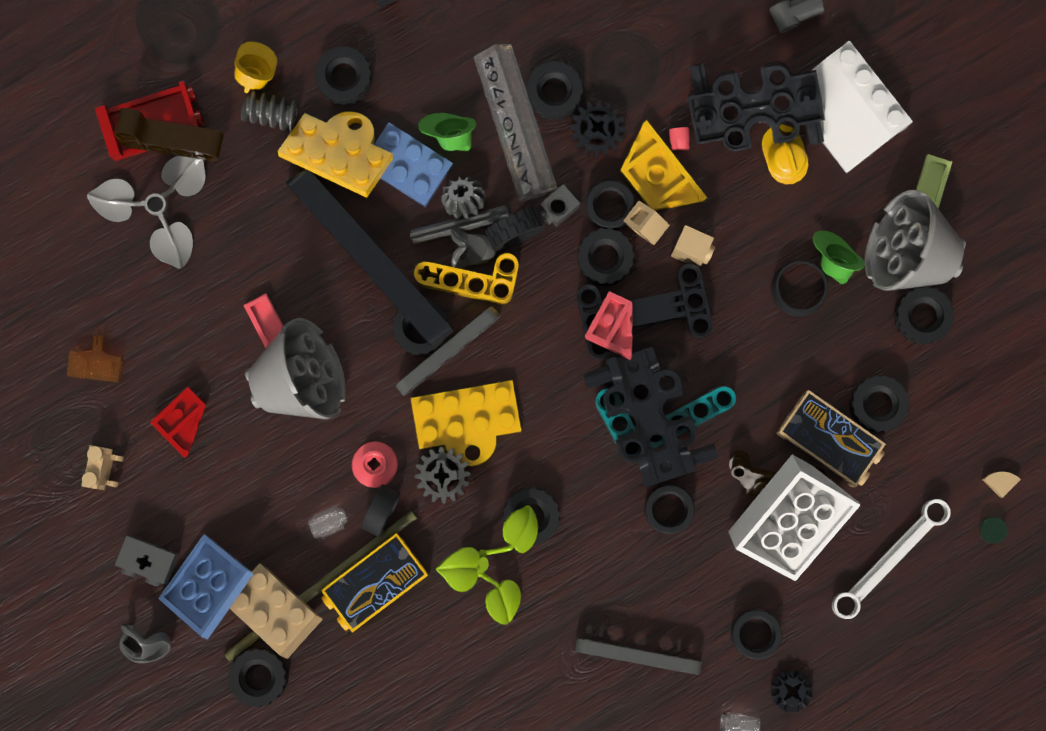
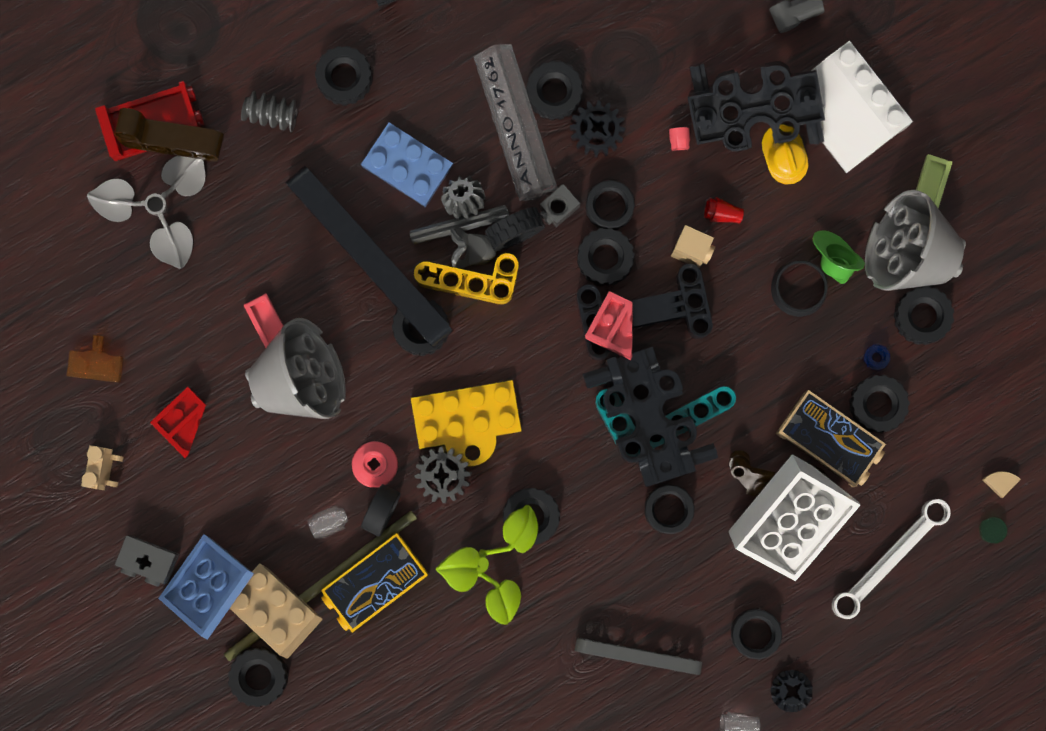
dark grey piece [119,623,171,663] -> none
yellow piece [234,42,277,93] -> none
yellow plate [278,112,393,198] -> none
dark grey beam [395,306,501,396] -> none
bright green piece [418,113,476,151] -> none
yellow wing [620,120,707,211] -> none
tan brick [623,201,670,245] -> none
none -> red cone [704,197,744,224]
none -> clear blue plate [864,344,890,370]

